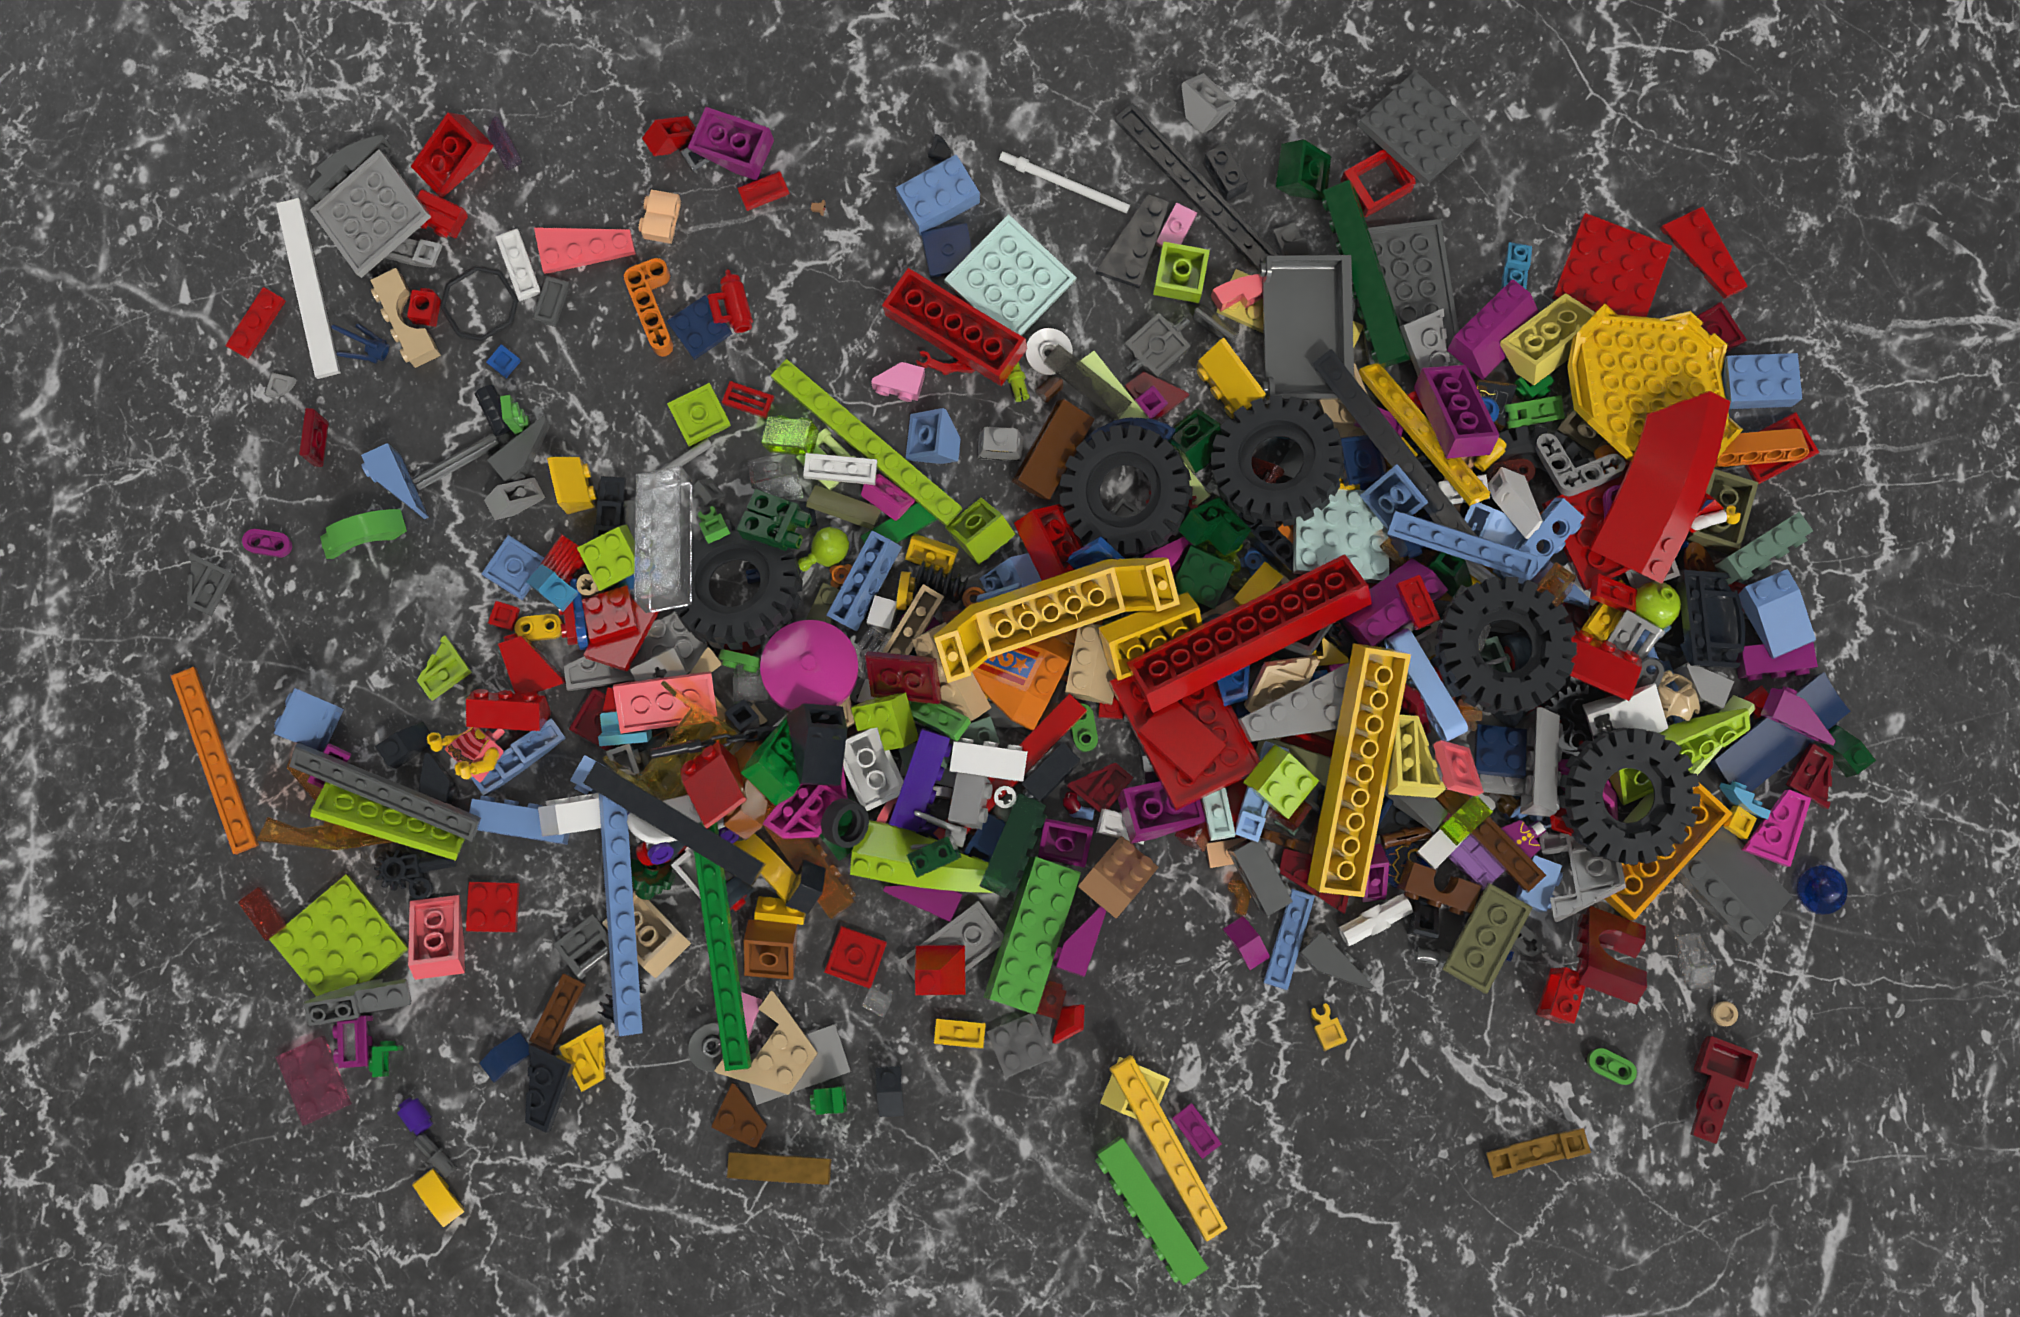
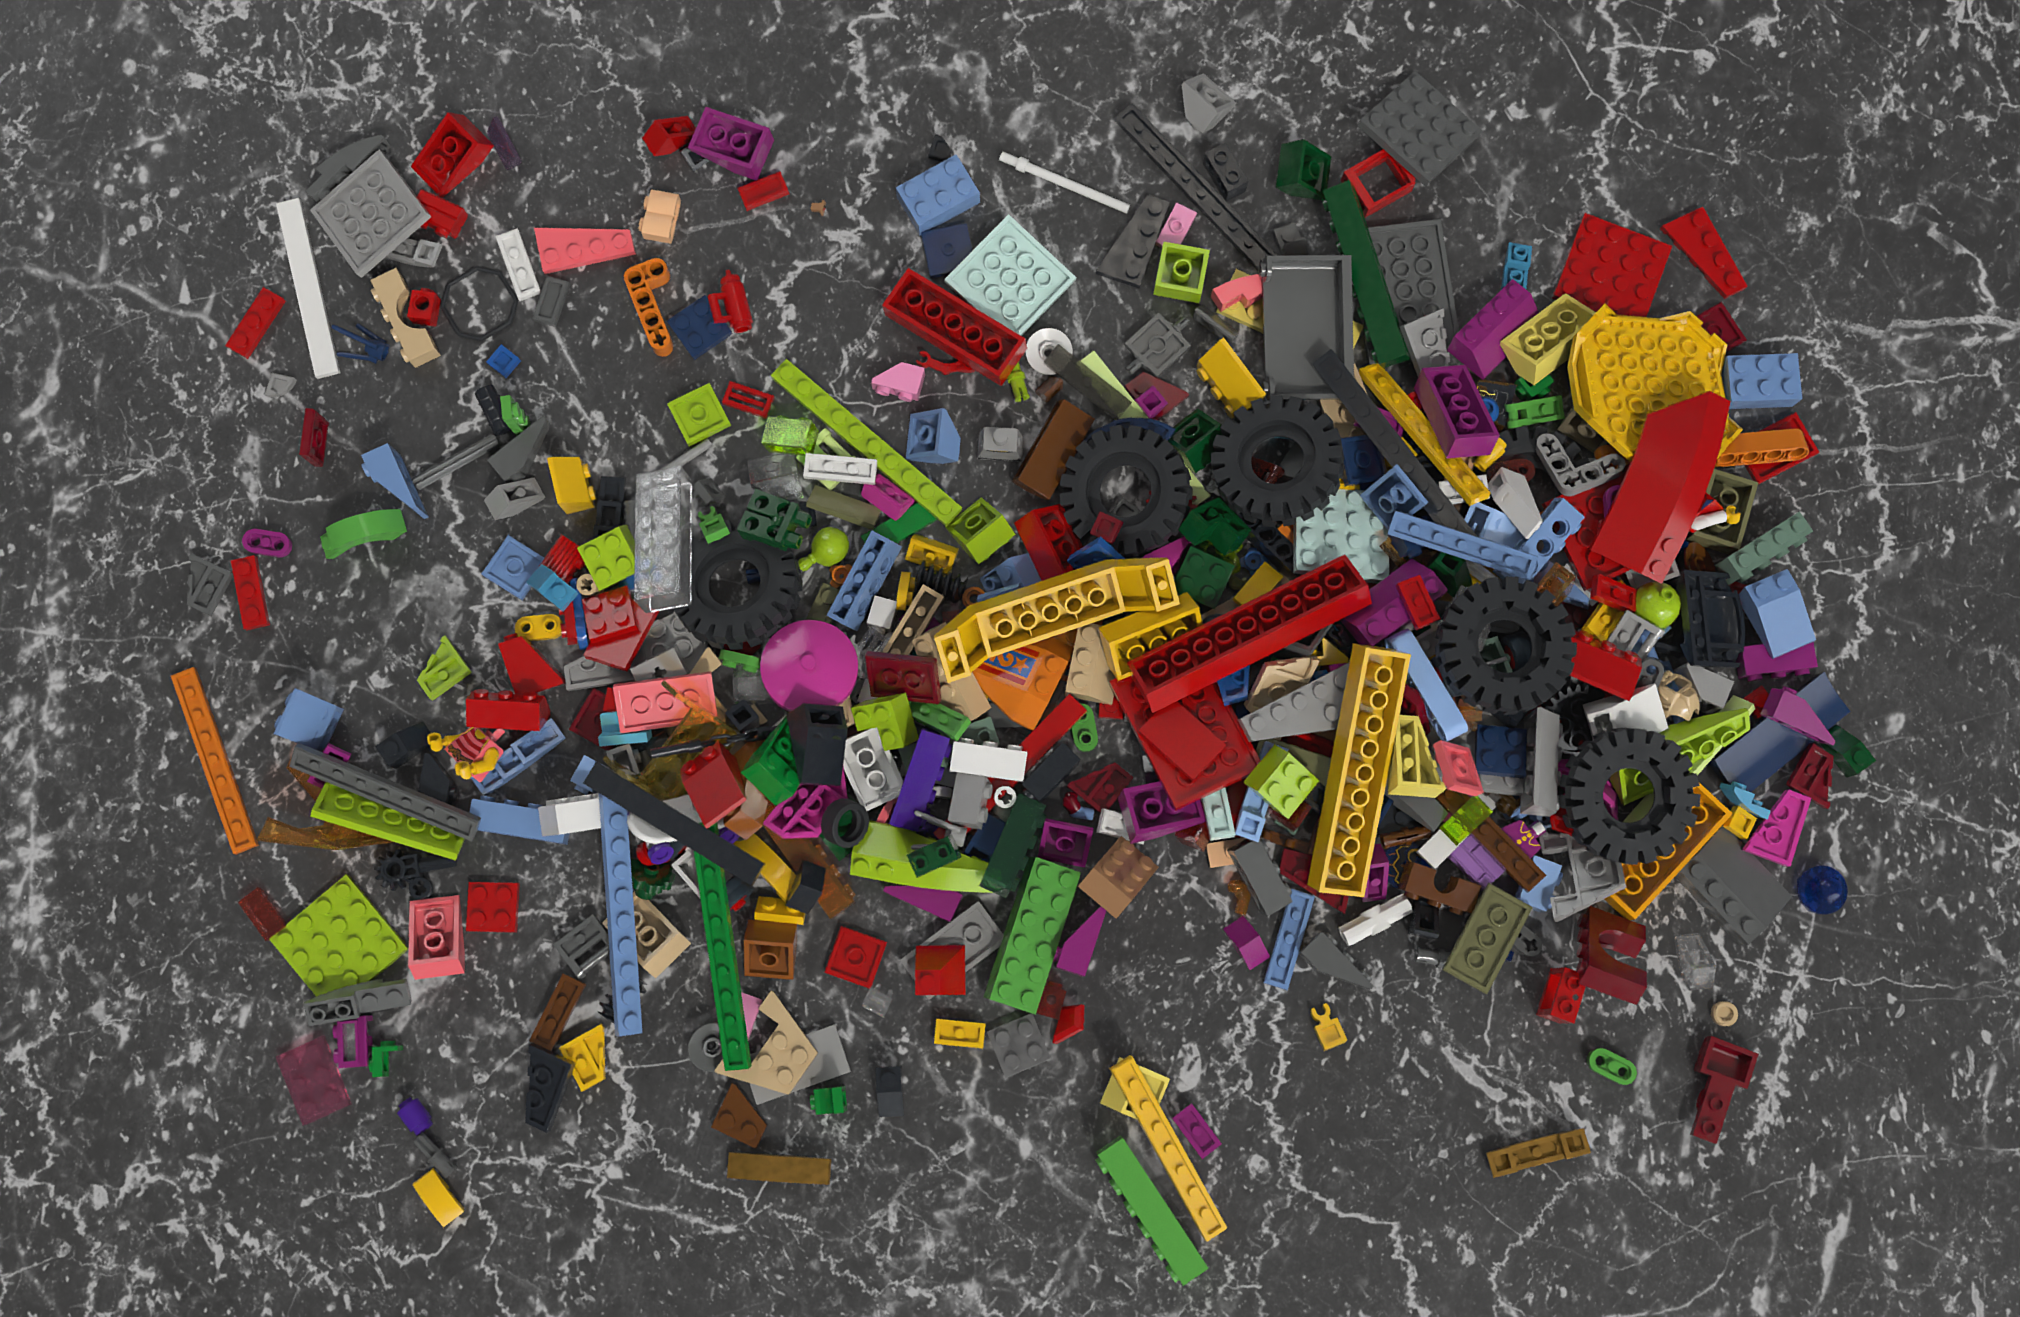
dark blue slope [479,1032,531,1083] -> none
red plate [488,601,520,632] -> none
none -> red plate [230,555,270,631]
none -> dark red plate [1090,512,1123,544]

